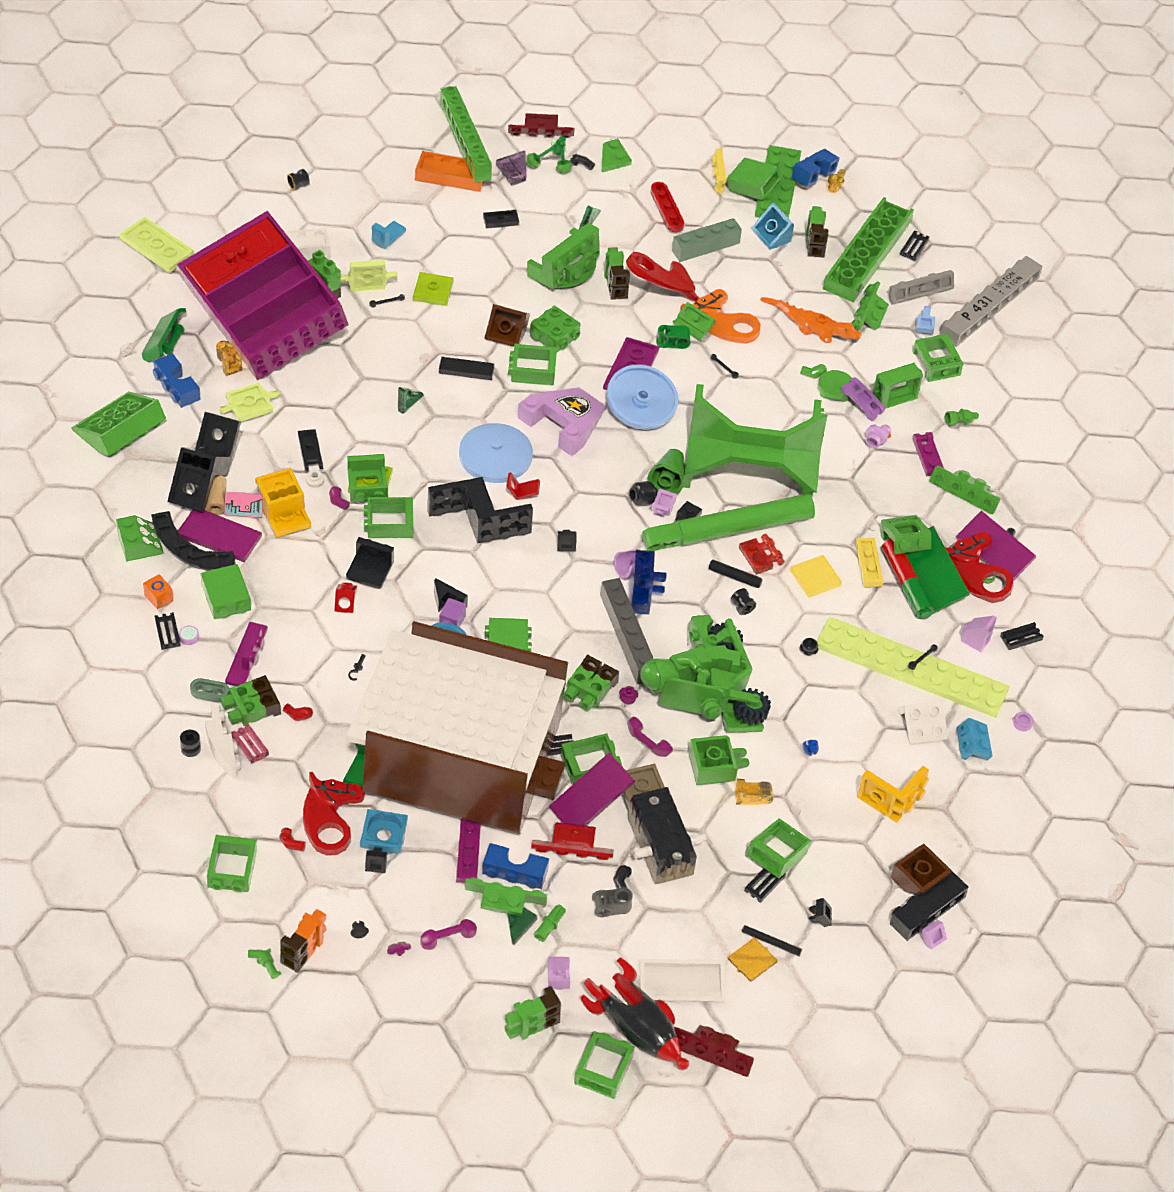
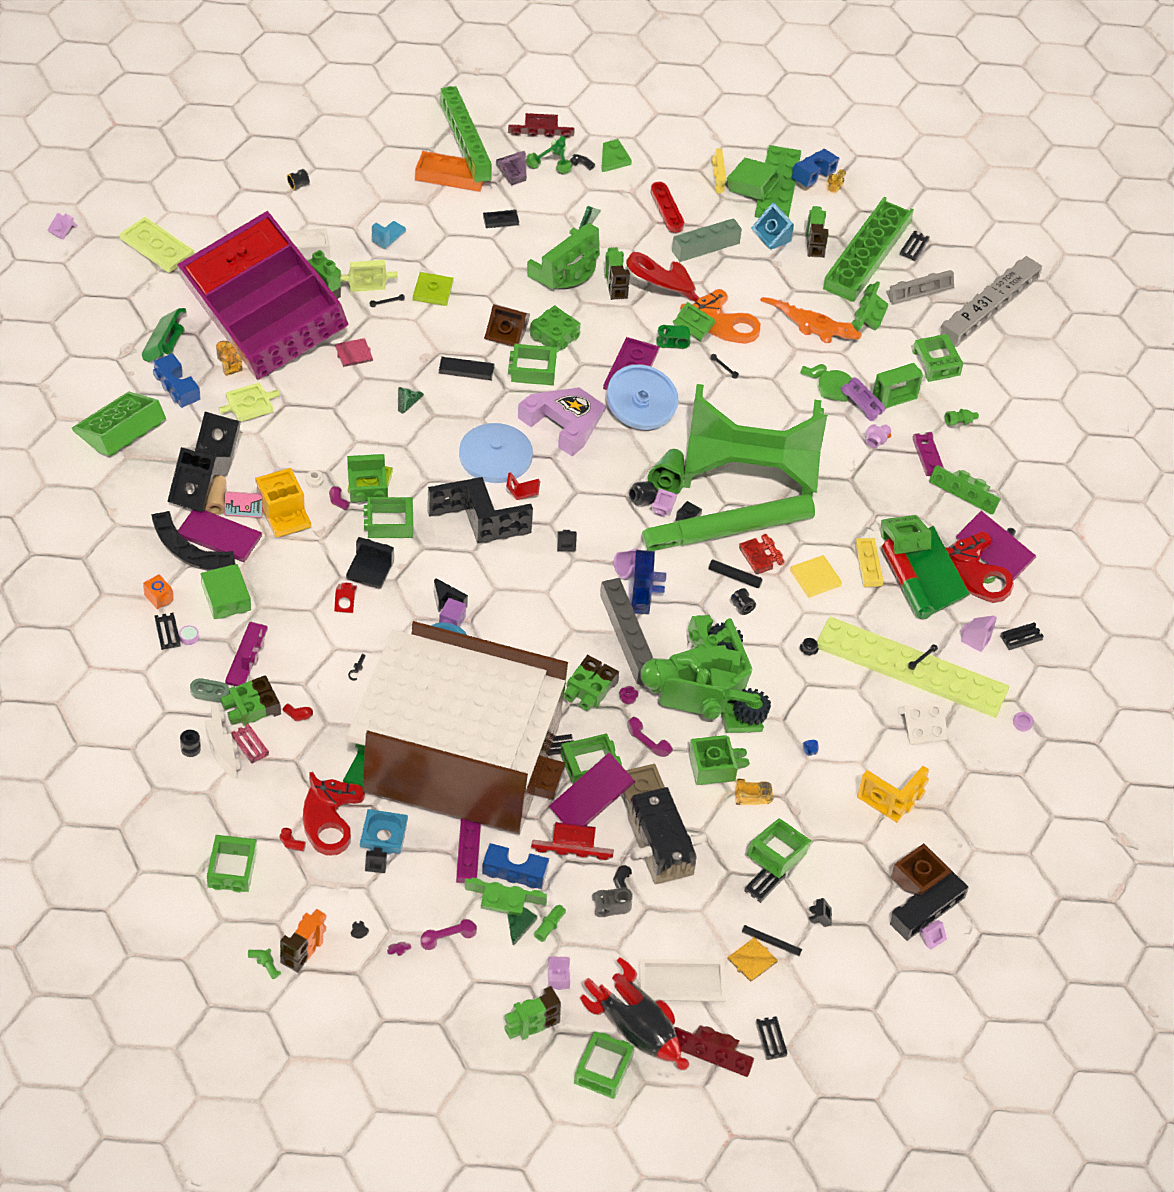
bright green slope [116,515,164,562] -> none
black hinge [297,429,323,471] -> none
bright green brick [485,617,532,652] -> none
light blue plate [916,306,935,334] -> none
dark azure bracket [957,717,993,760] -> none
none -> lavender bracket [47,212,77,240]
none -> clear pink piece [335,338,373,367]
none -> black tile [755,1016,788,1060]

